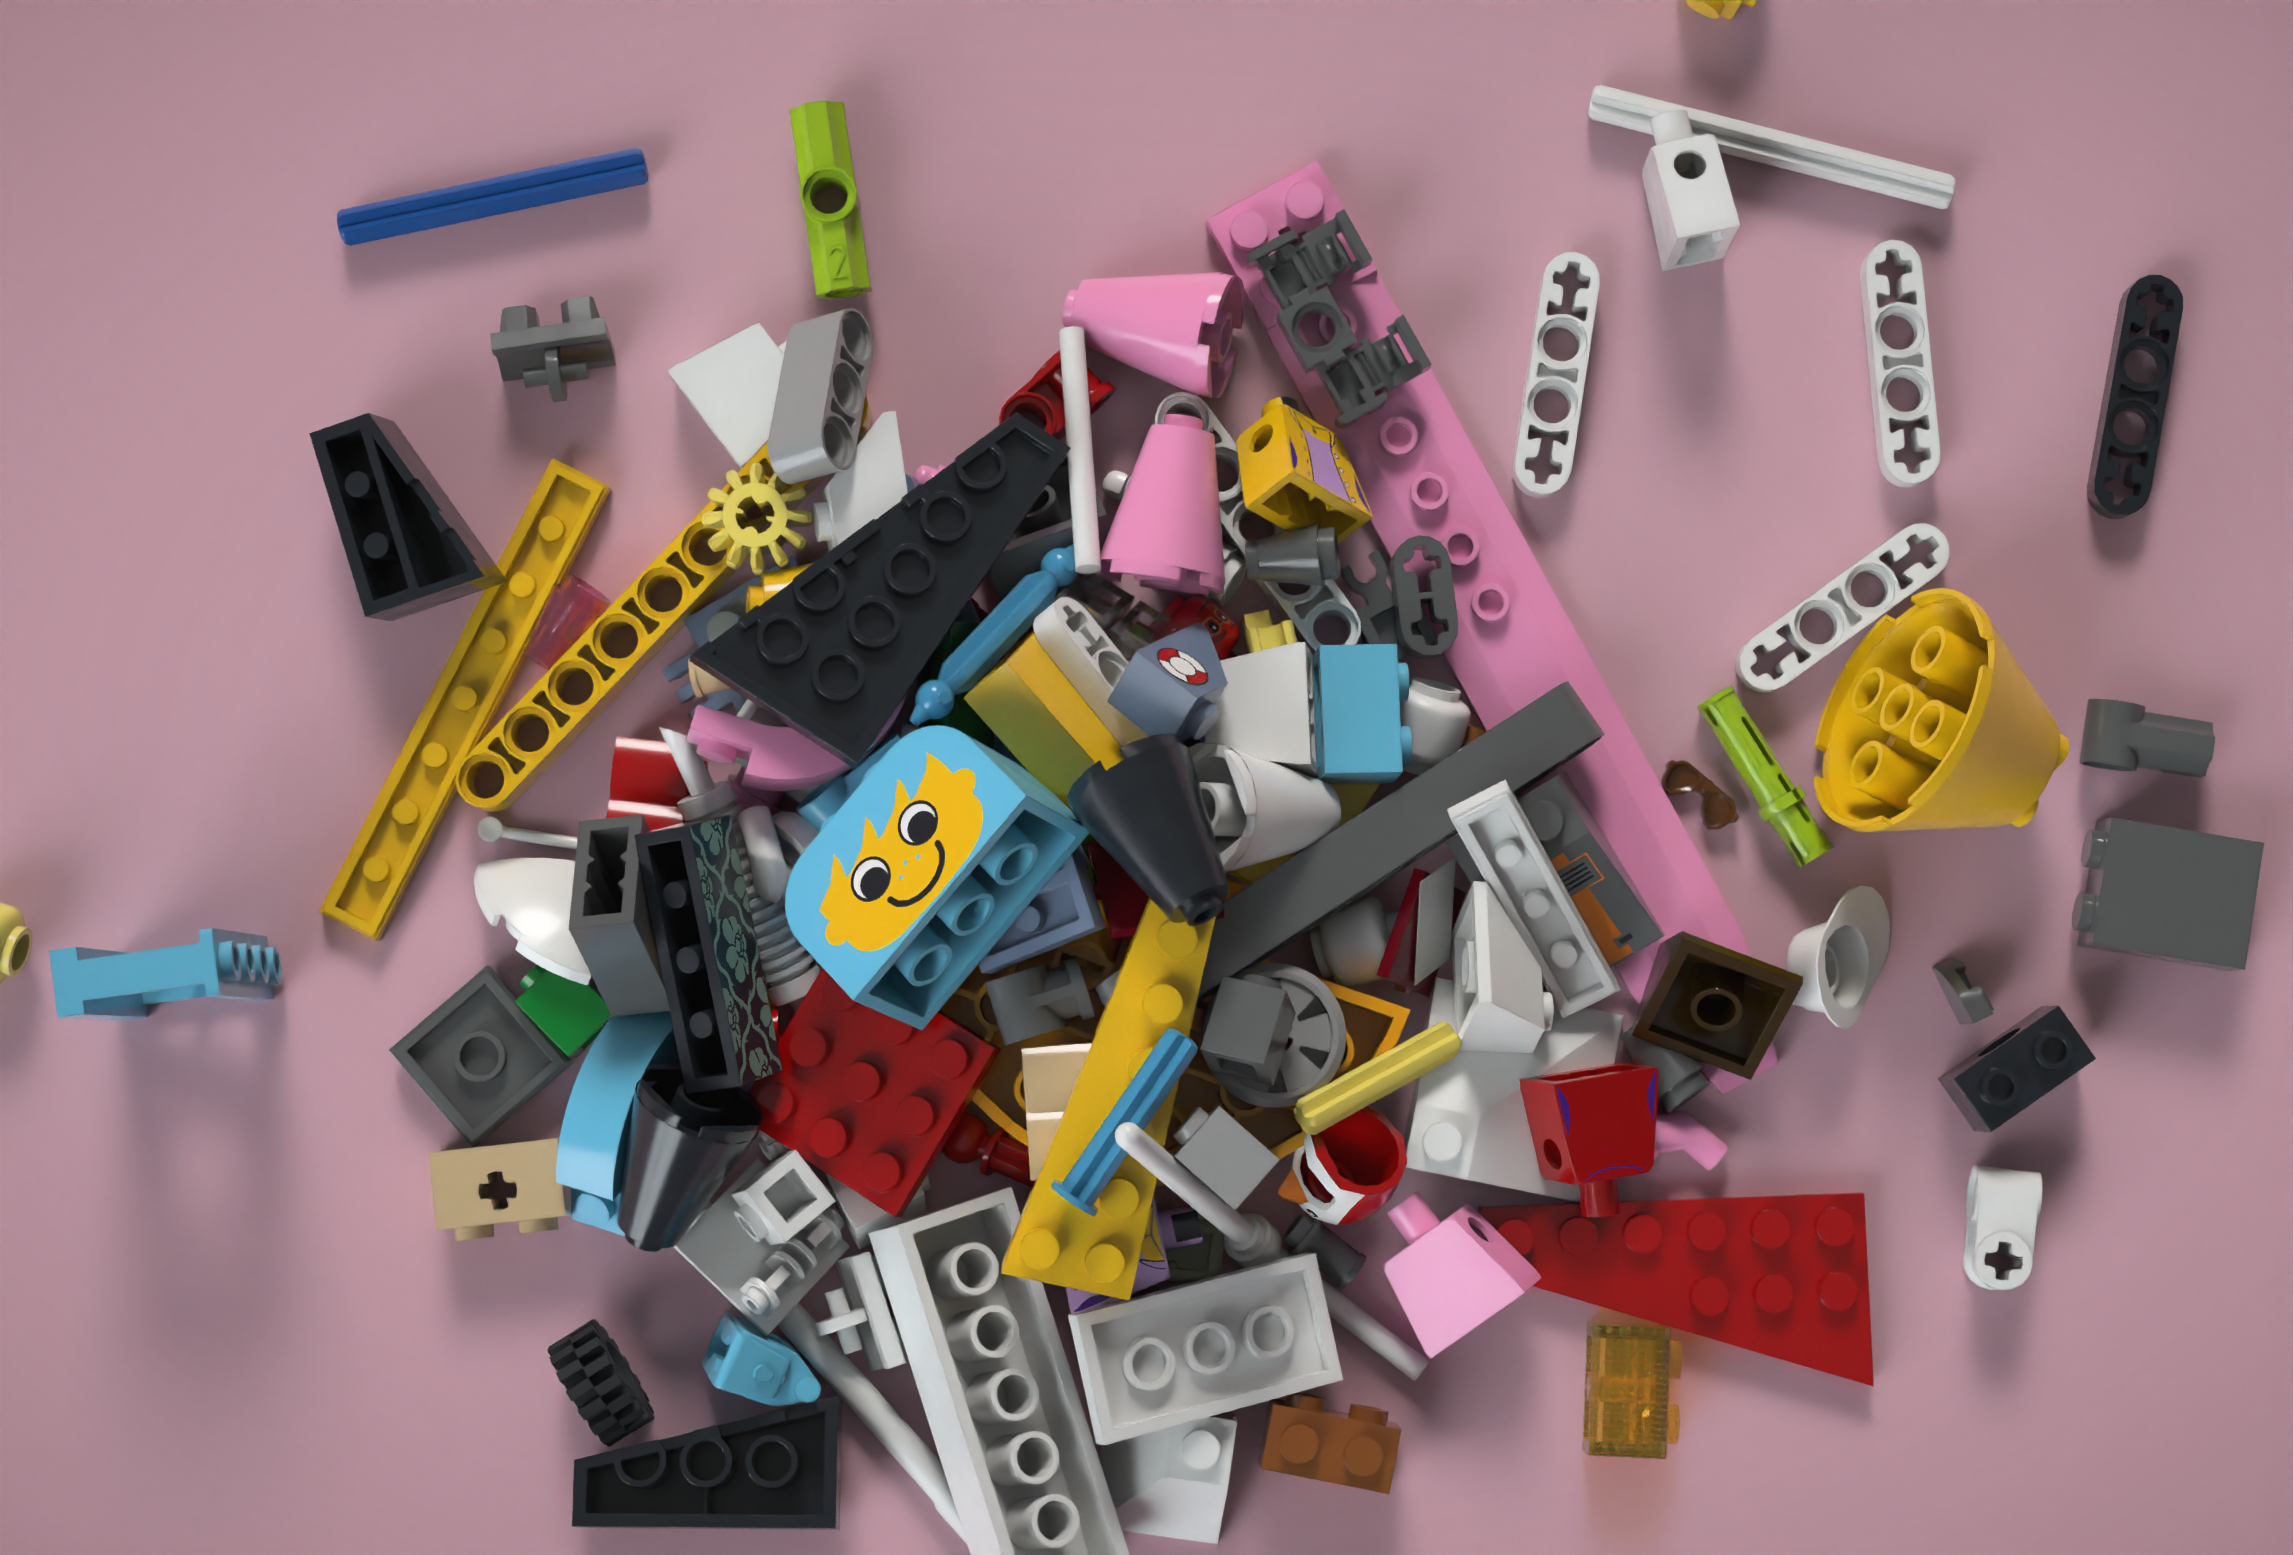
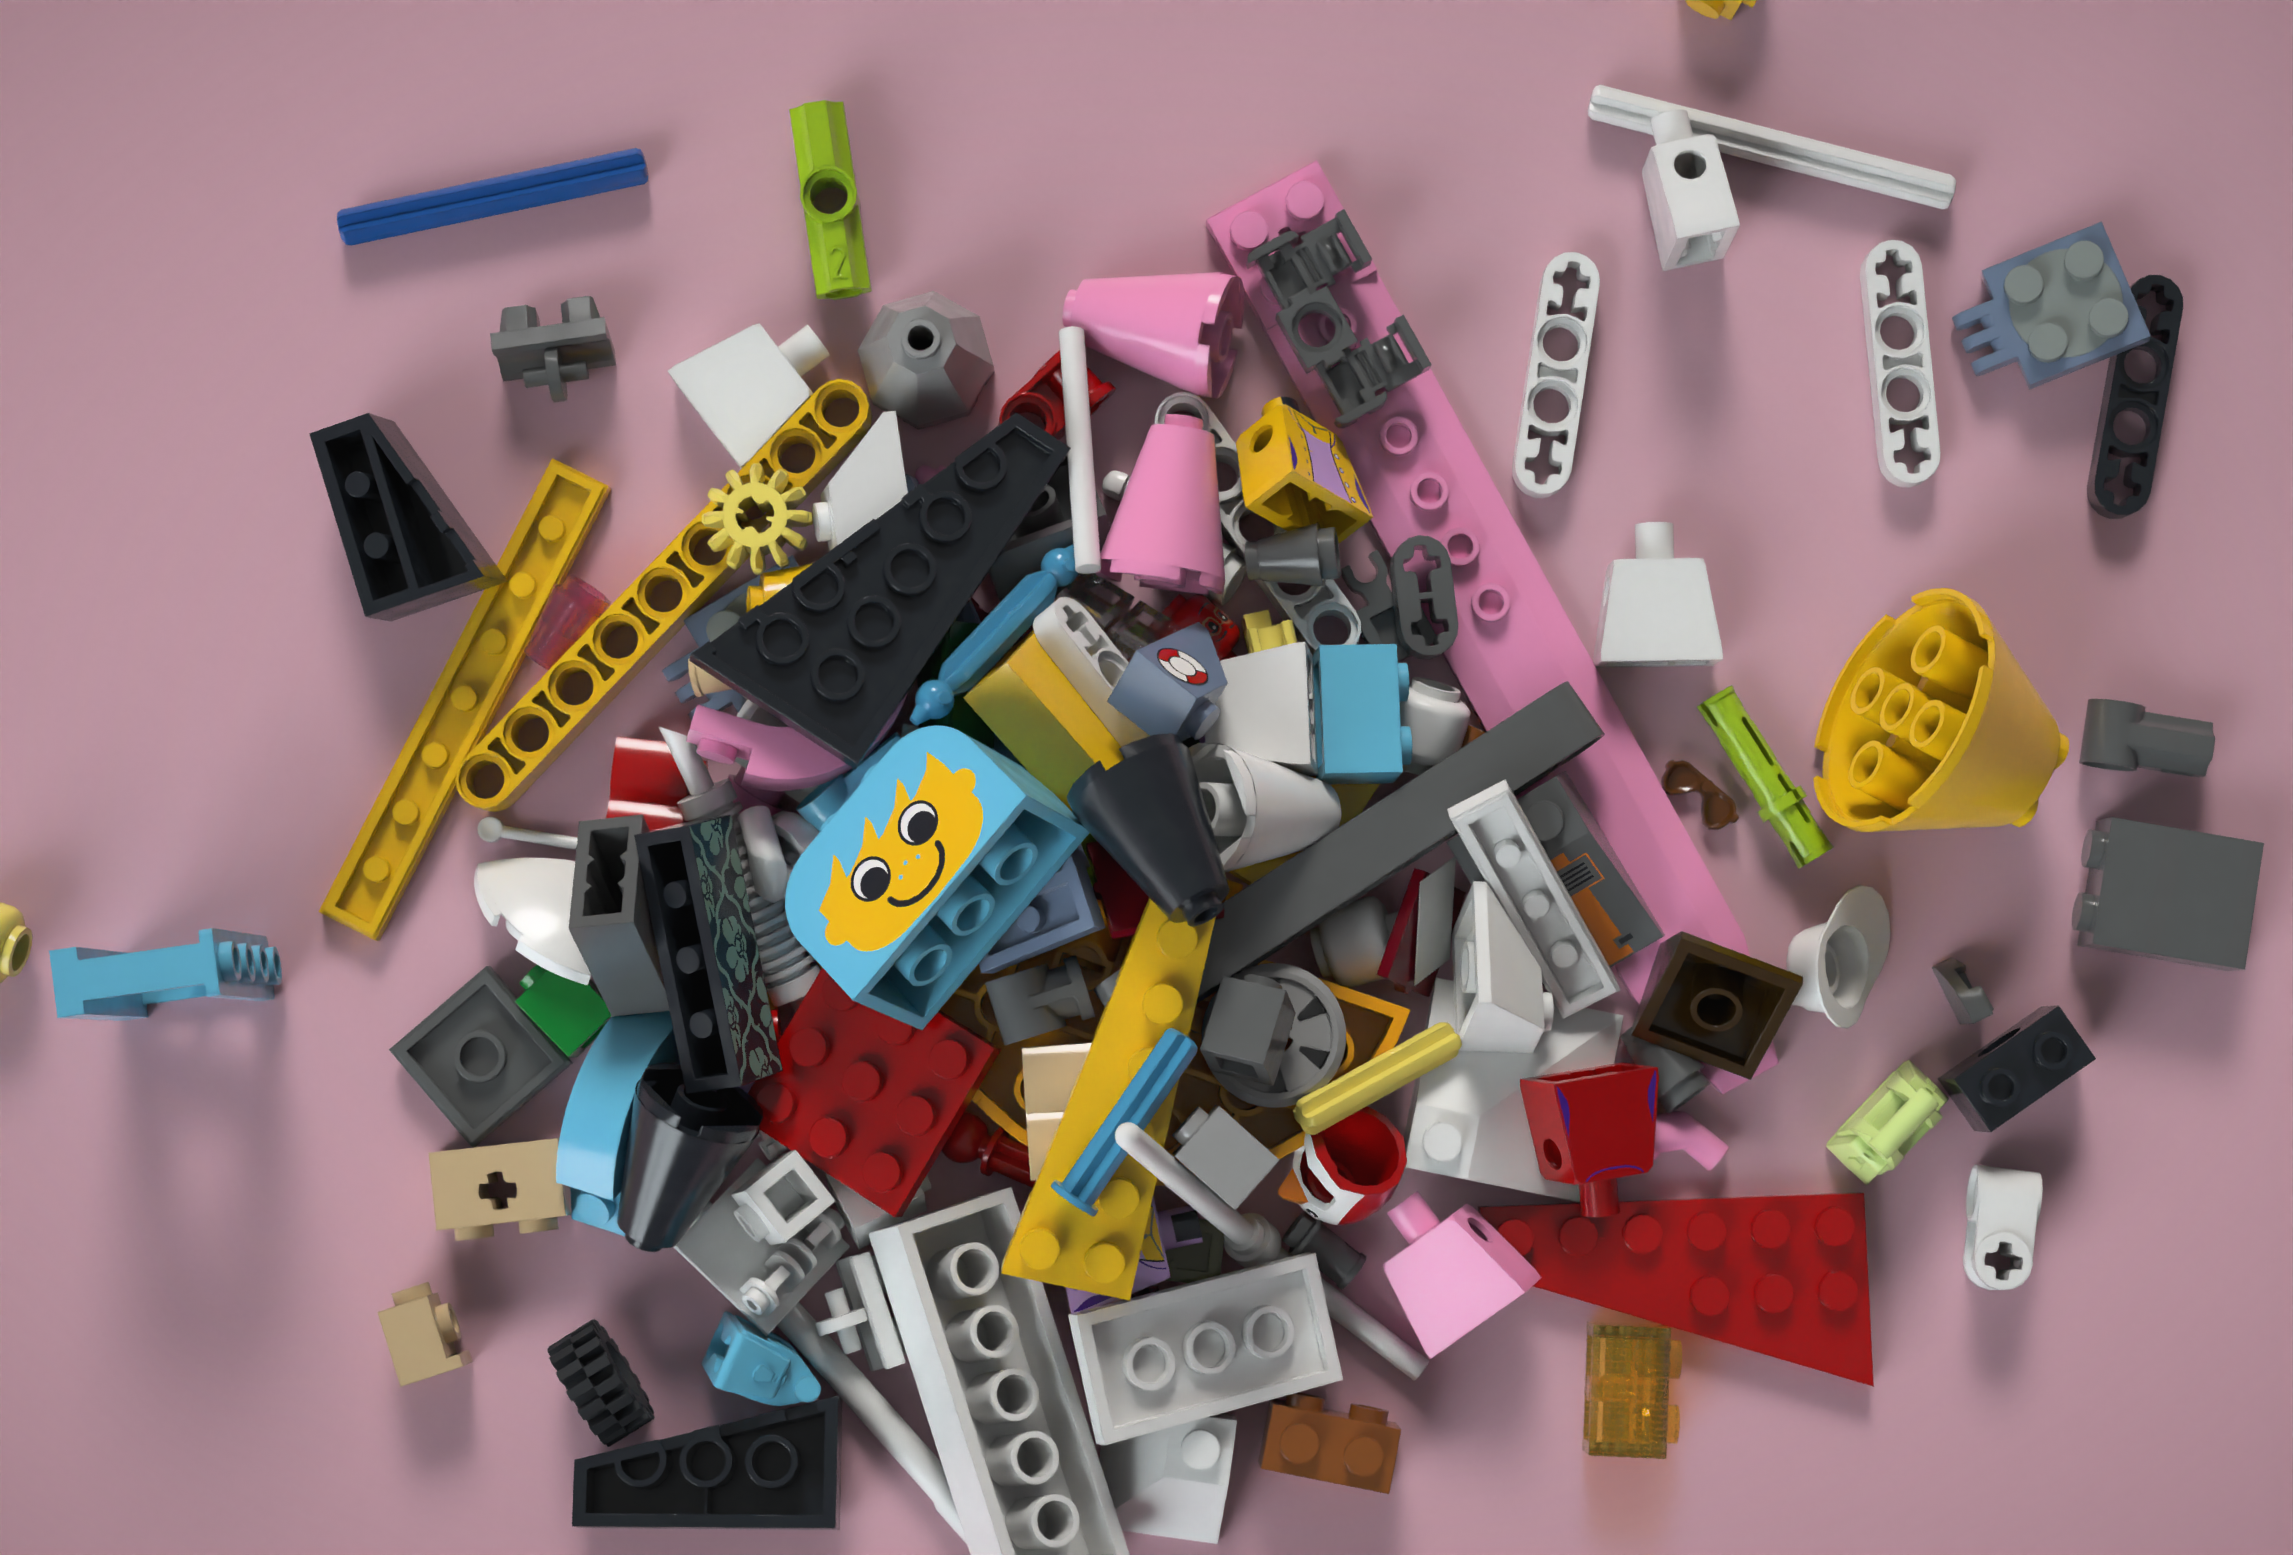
light grey beam [768,308,873,484] -> none
white beam [1735,523,1950,693] -> none
none -> tan brick [377,1282,473,1387]
none -> light grey cone [858,291,994,430]
none -> white torso [1593,522,1723,668]
none -> yellowish green piece [1826,1060,1949,1185]
none -> piece [1952,221,2151,390]

